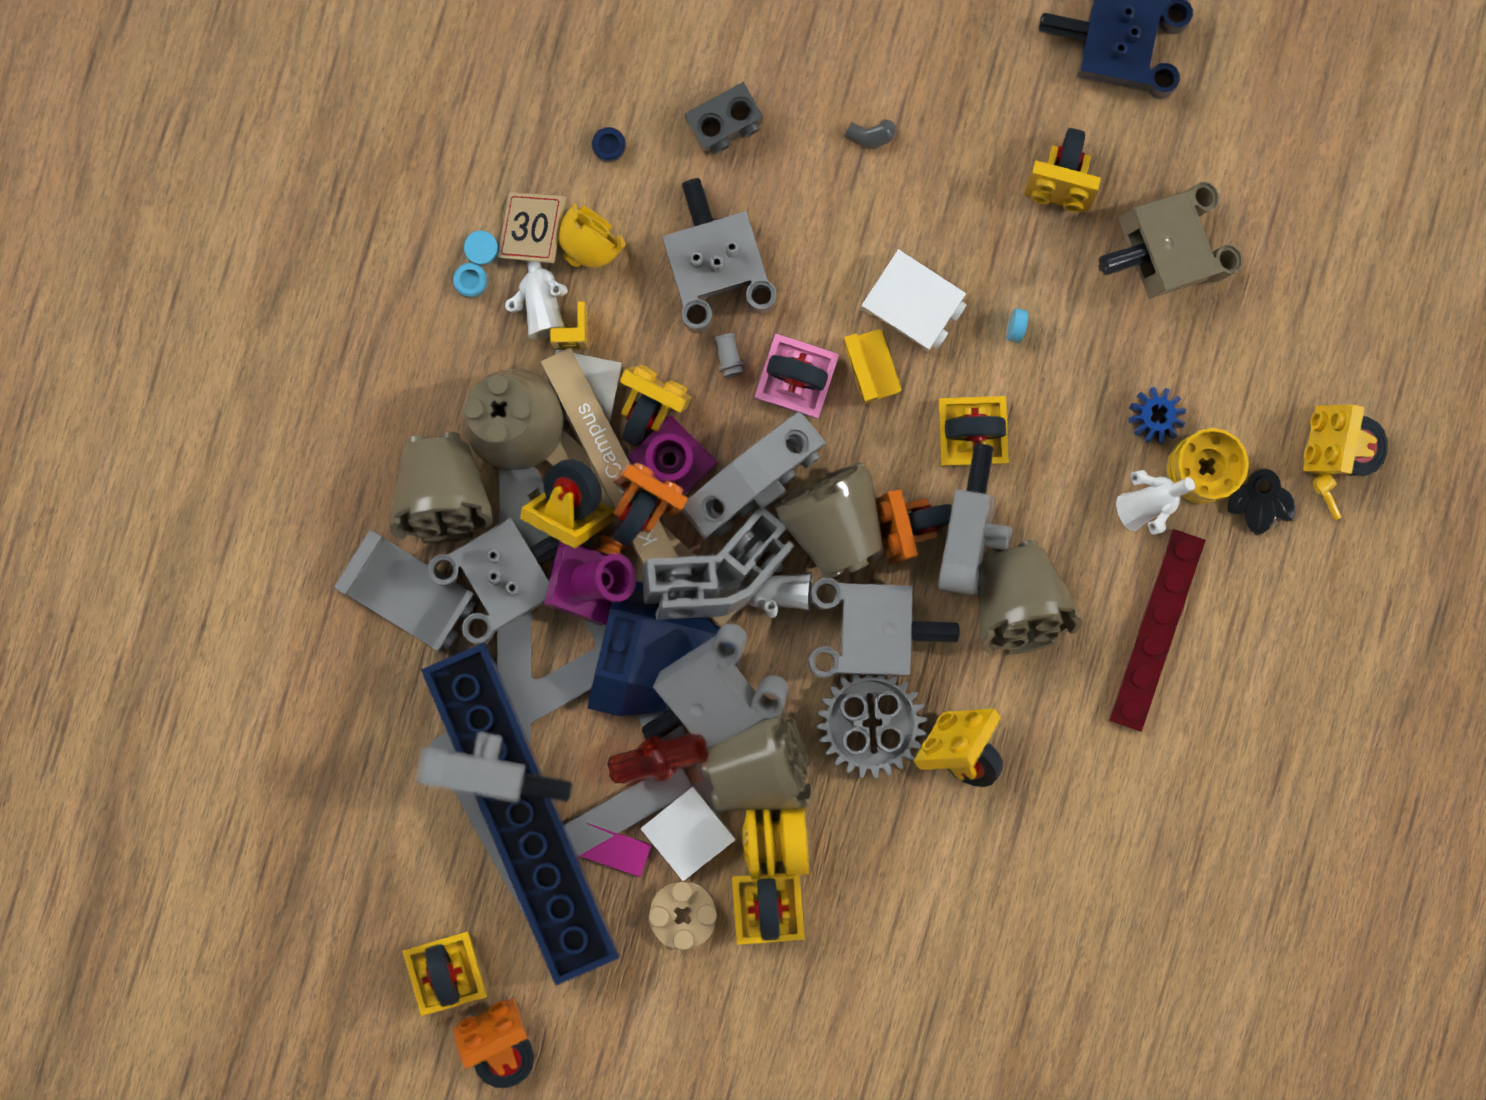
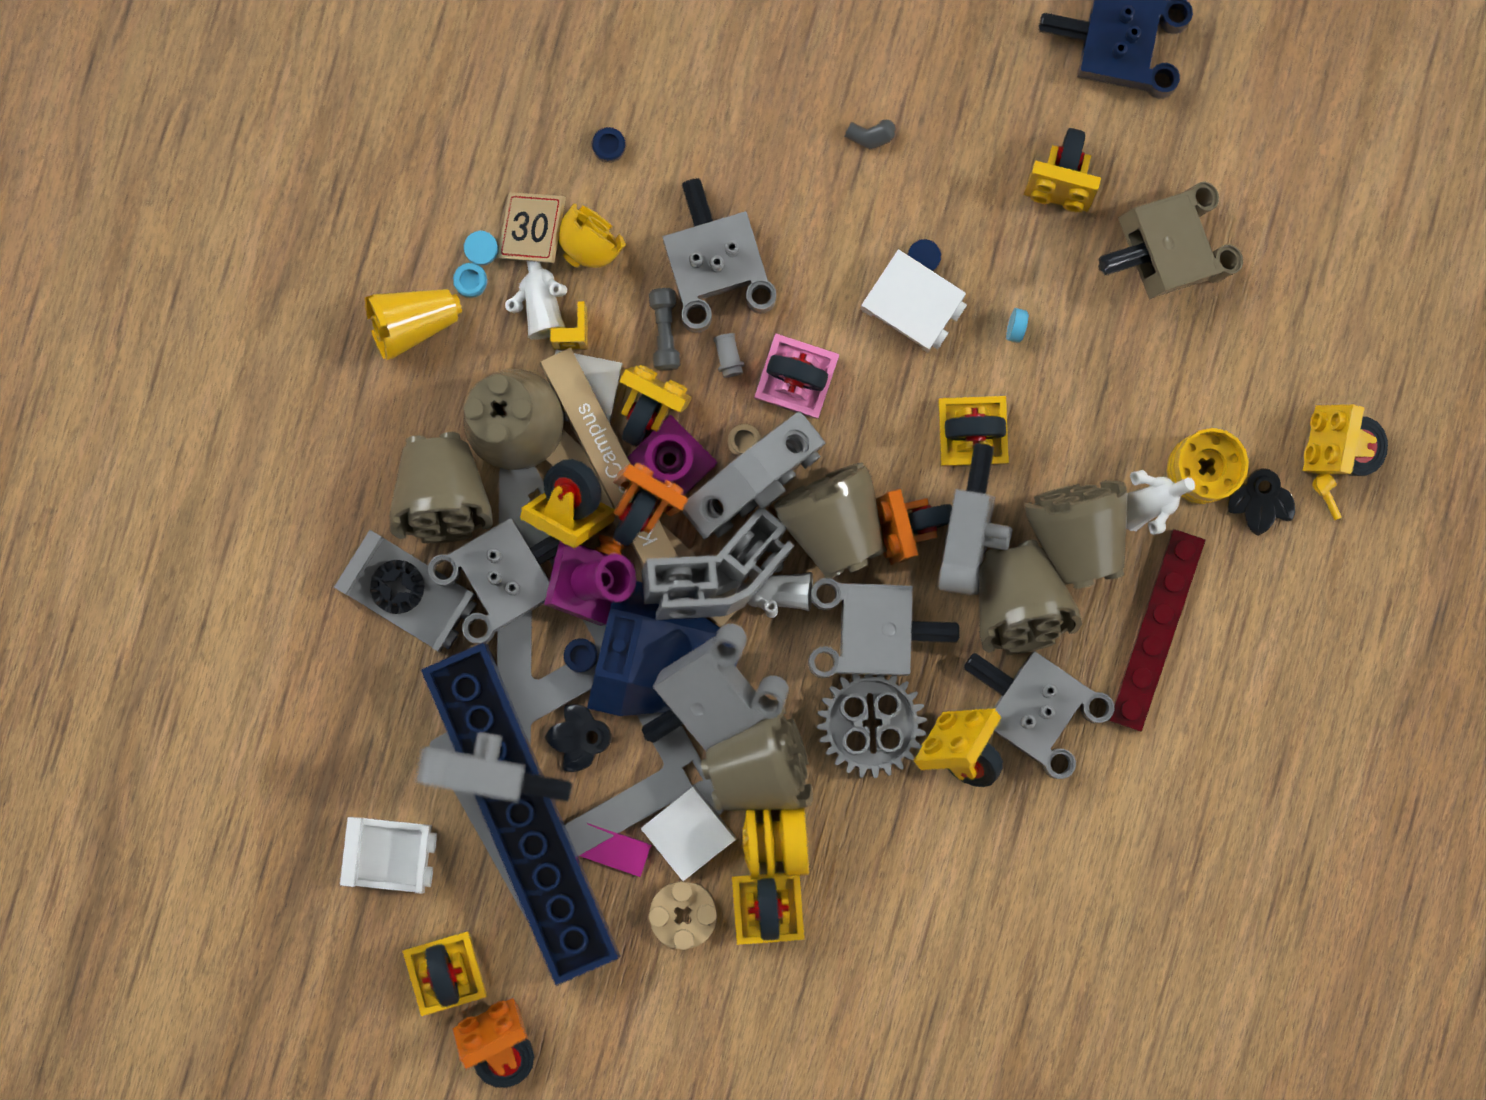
clear red piece [607,733,708,784] -> none
dark grey brick [685,82,763,155] -> none
yellow panel [843,329,902,404] -> none
blue gear [1128,387,1186,445] -> none
none -> white panel [340,817,437,894]
none -> yellow cone [364,289,462,360]
none -> black gear [370,560,424,614]
none -> black plate [545,704,611,772]
none -> dark blue tile [564,638,598,673]
none -> dark grey piece [649,288,681,371]
none -> tan plate [728,424,761,457]
none -> dark blue tile [907,239,941,271]
none -> light grey piece [964,651,1114,779]
none -> dark tan cone [1024,480,1128,589]

